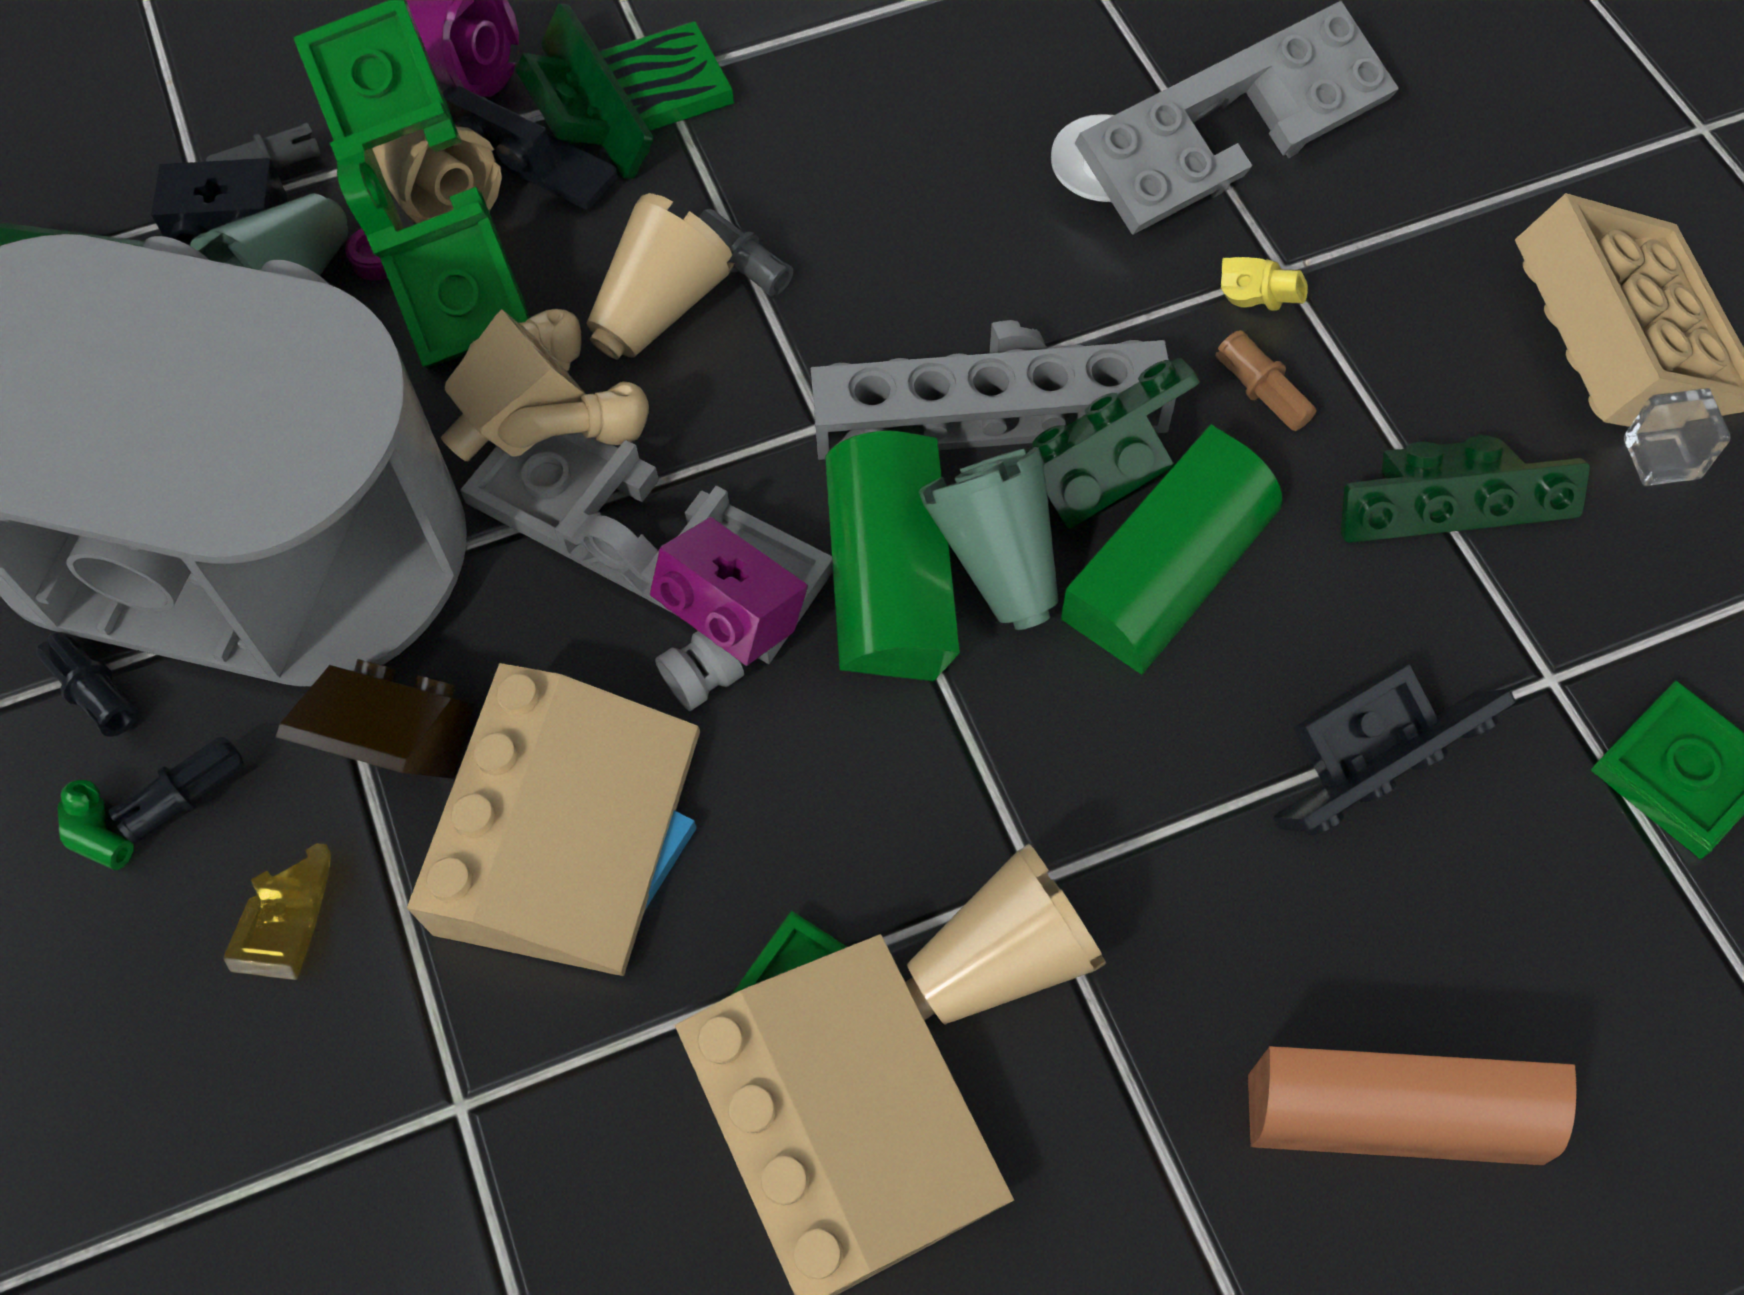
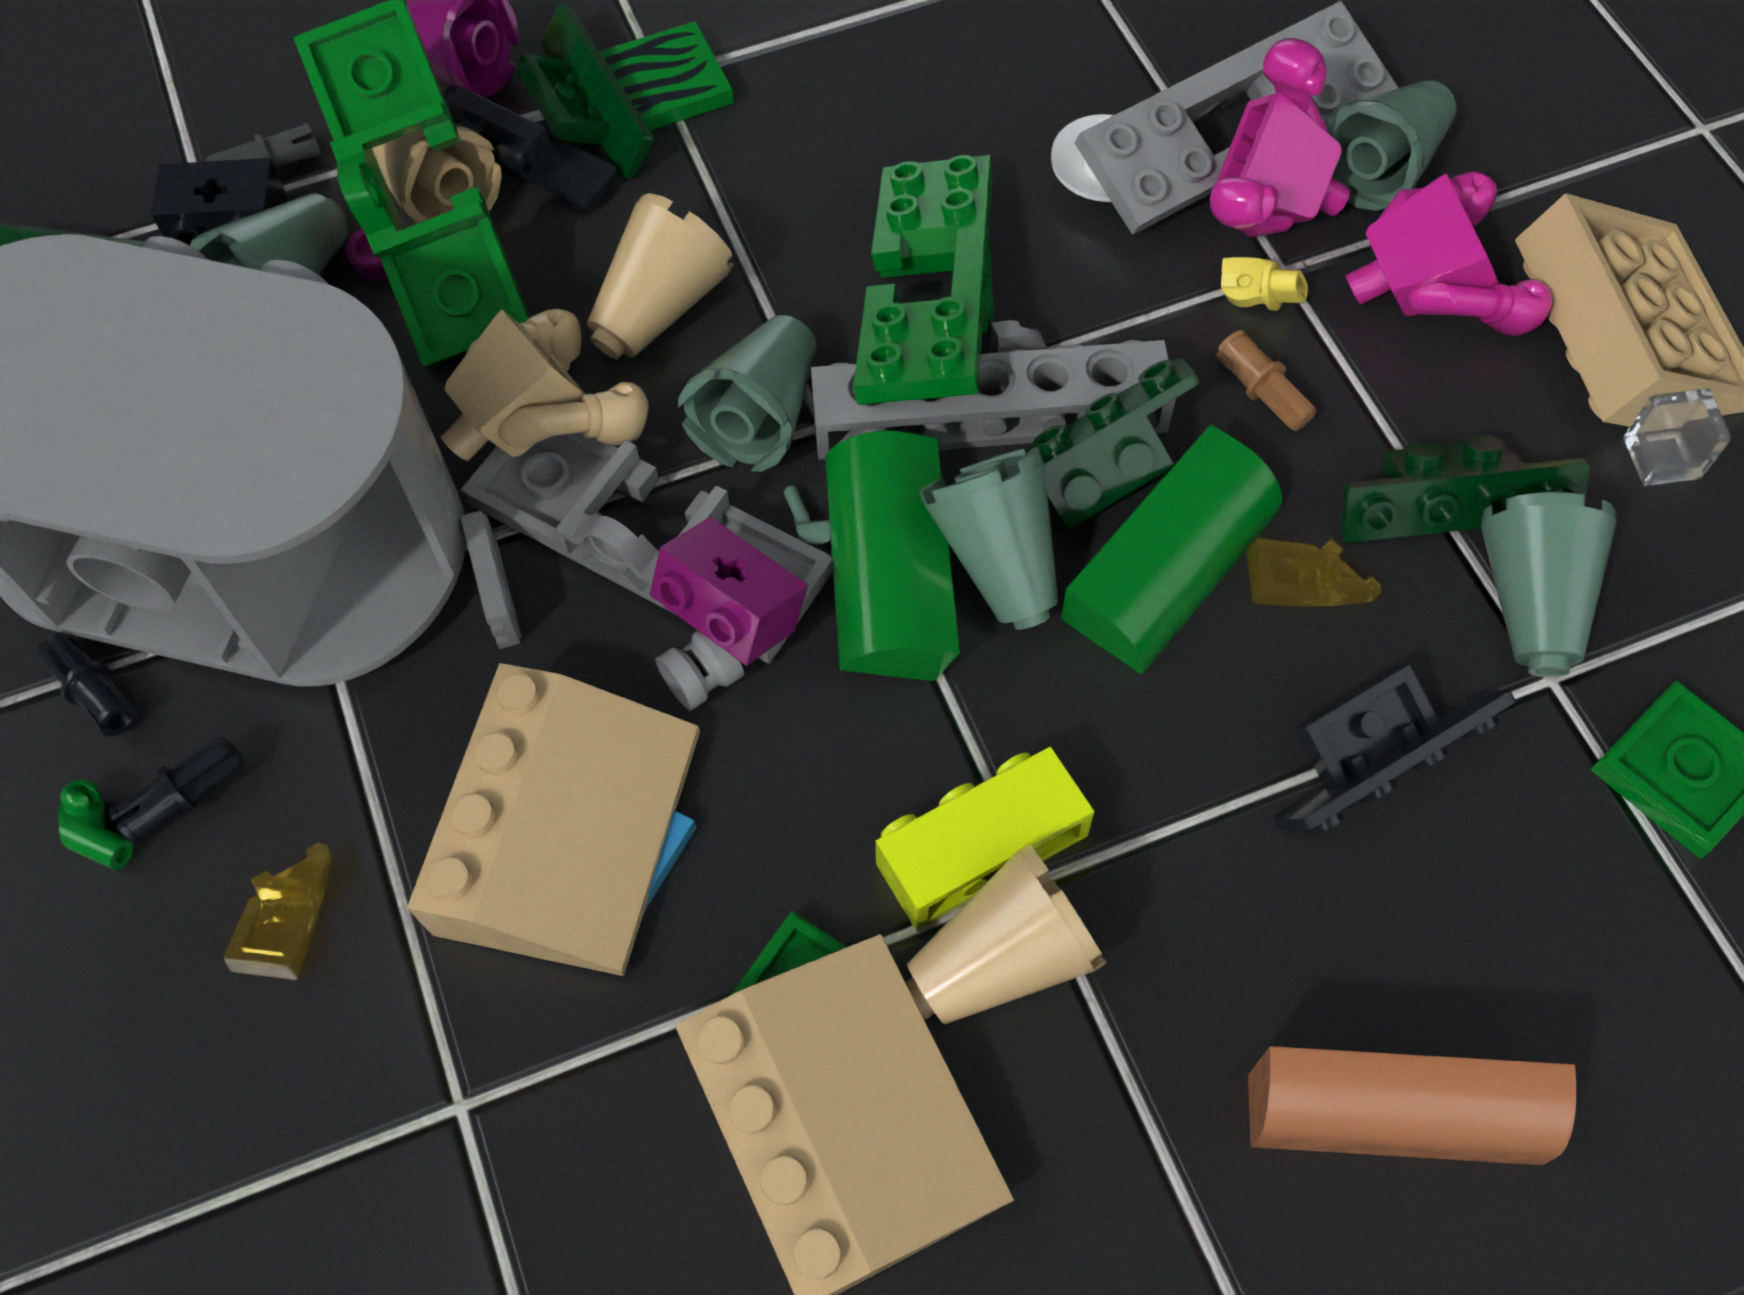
dark brown slope [276,659,474,779] -> none
dark grey axle [699,209,793,297] -> none
none -> light grey tile [460,510,522,649]
none -> sand green cone [678,315,817,472]
none -> sand green hand [784,486,832,556]
none -> green plate [853,155,994,405]
none -> neon yellow brick [875,746,1094,931]
none -> dark pink torso [1209,38,1350,237]
none -> clear yellow slope [1247,538,1382,606]
none -> sand green cone [1325,80,1456,211]
none -> dark pink torso [1345,171,1553,336]
none -> sand green cone [1481,492,1617,677]

